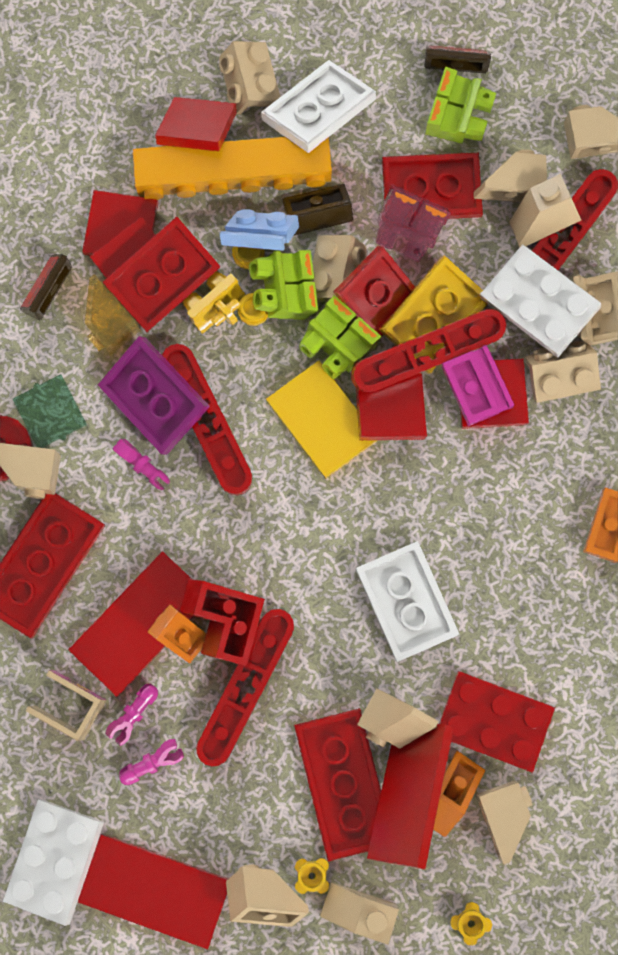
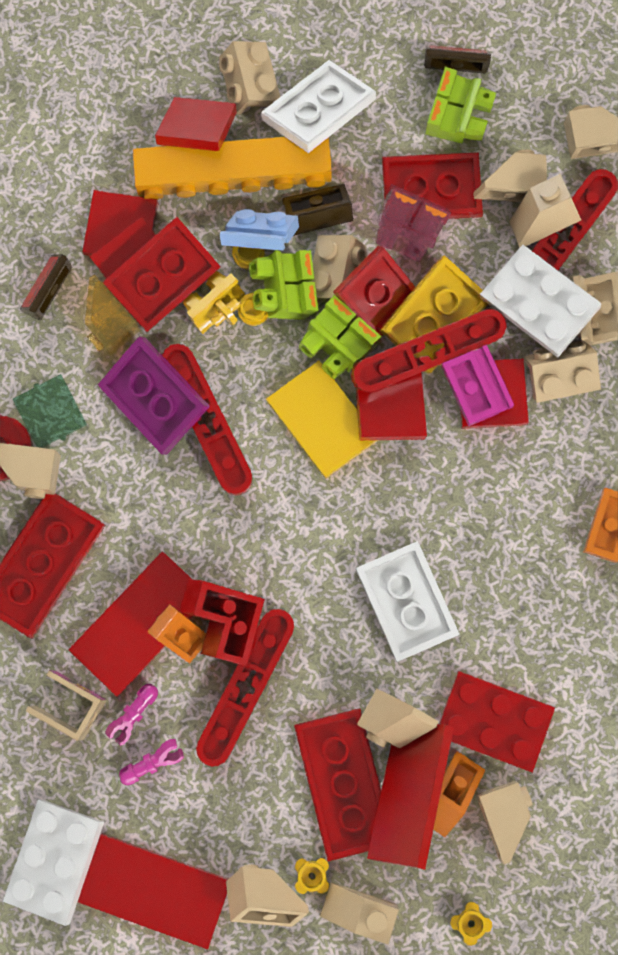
dark pink piece [112,438,170,490] -> none

